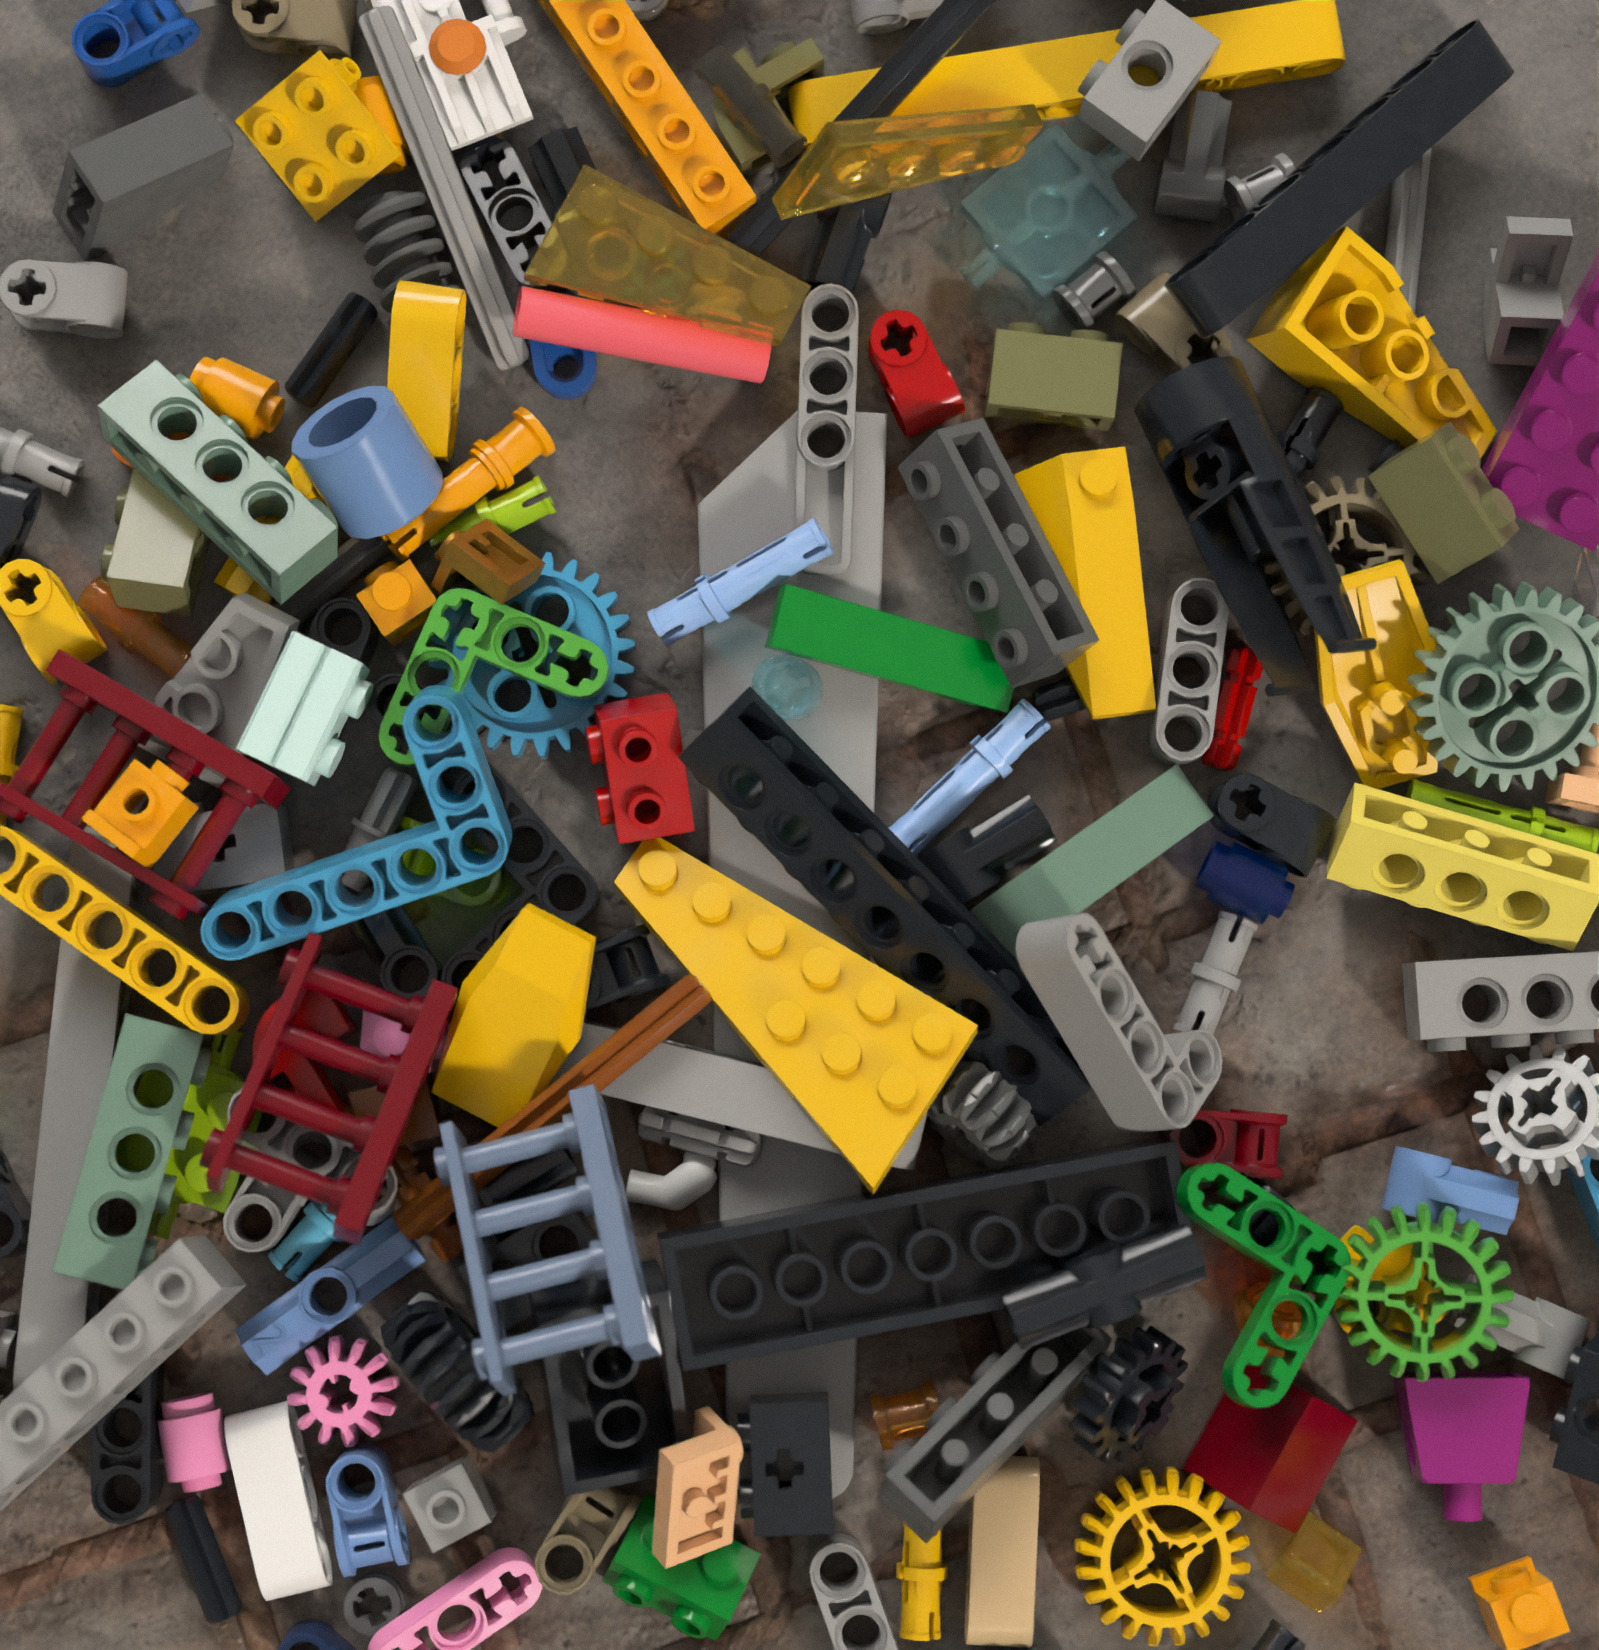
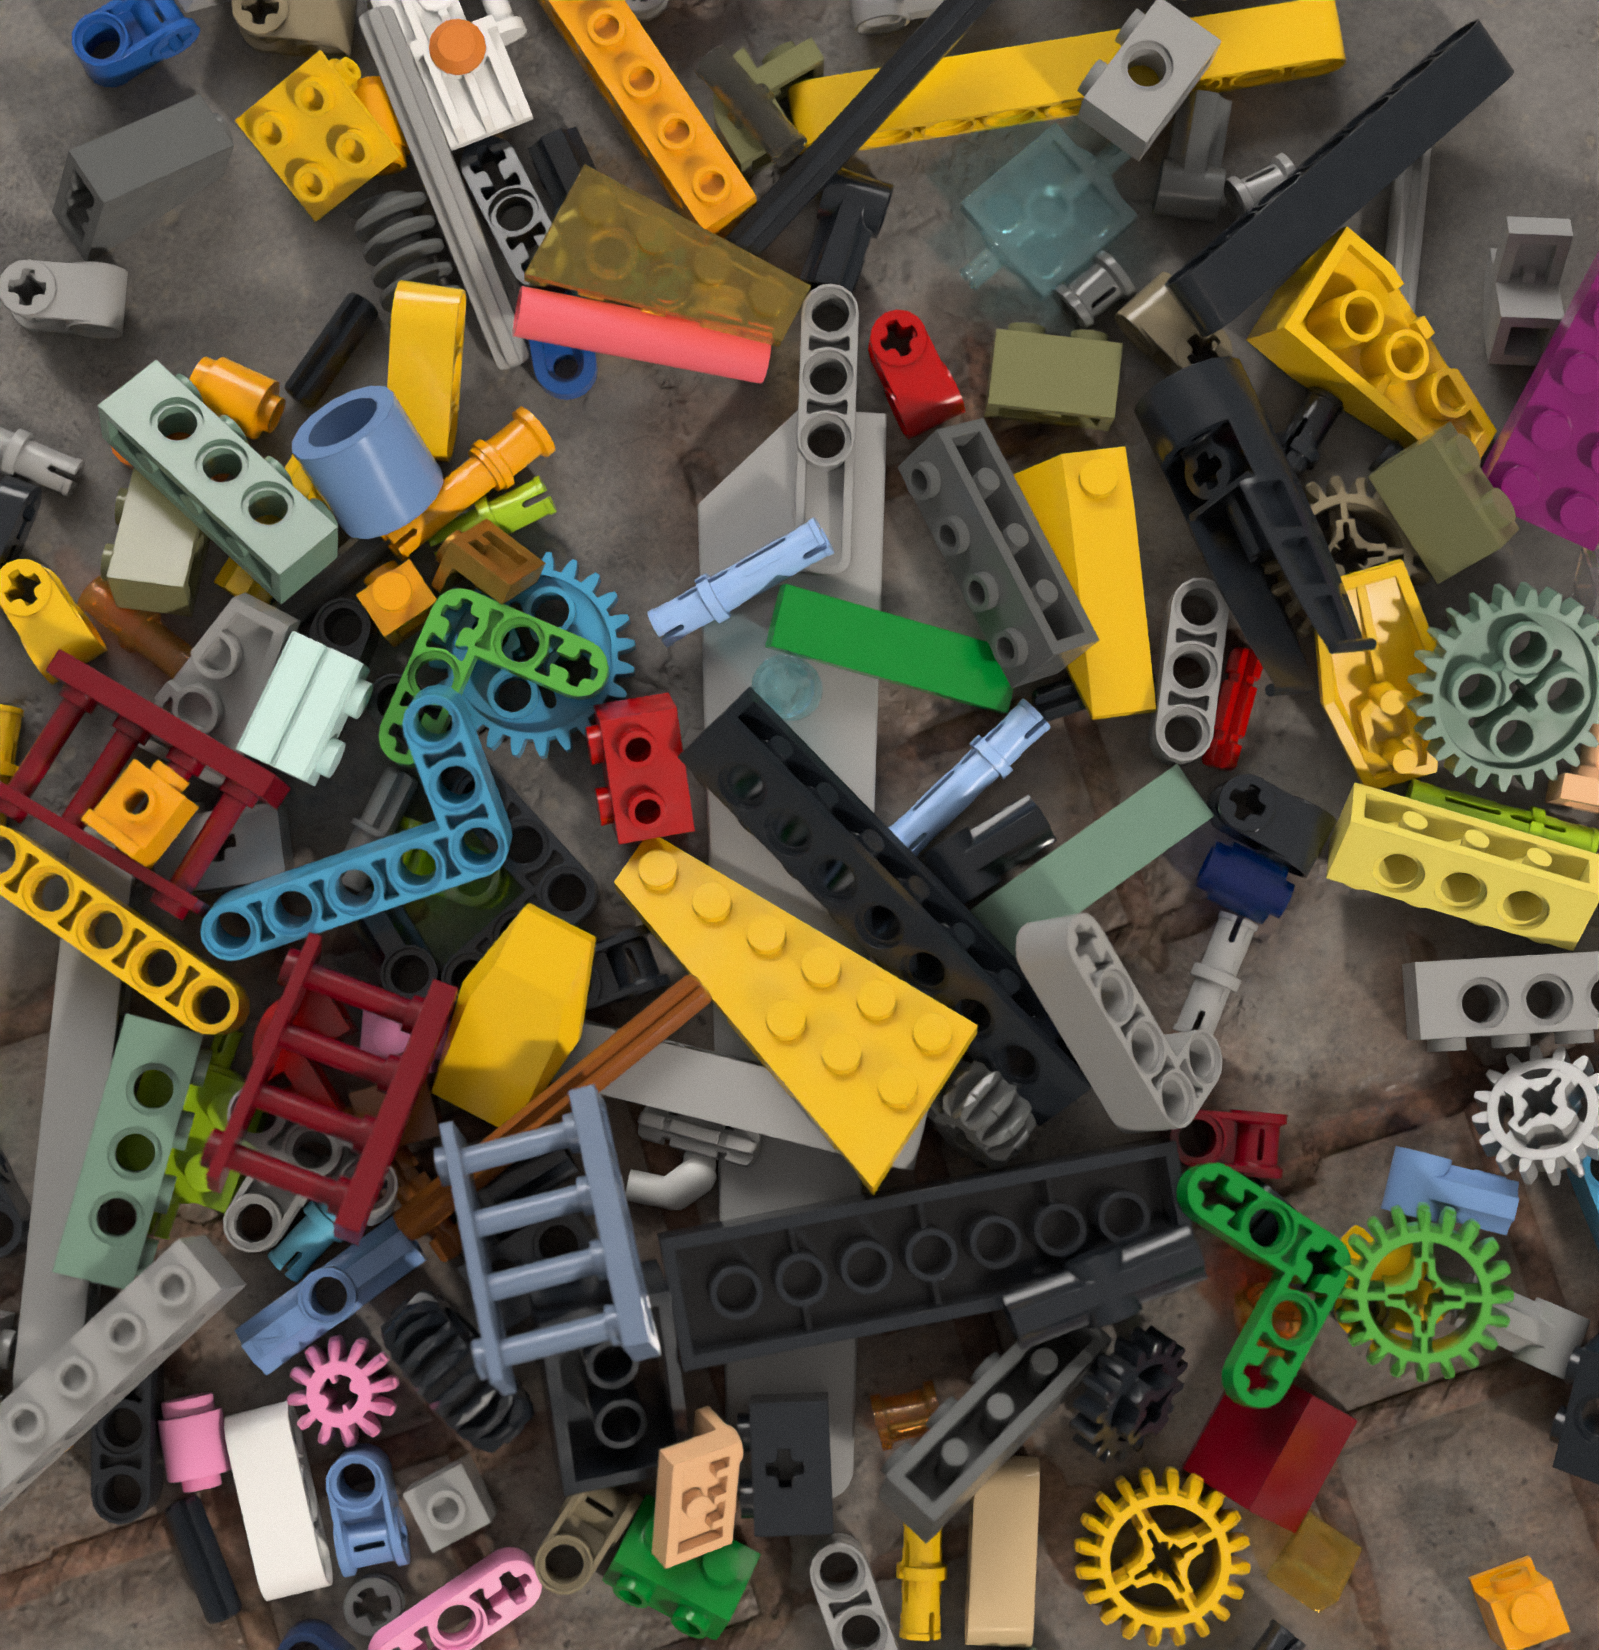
clear yellow wing [772,104,1044,220] -> none
magenta torso [1393,1371,1530,1522] -> none

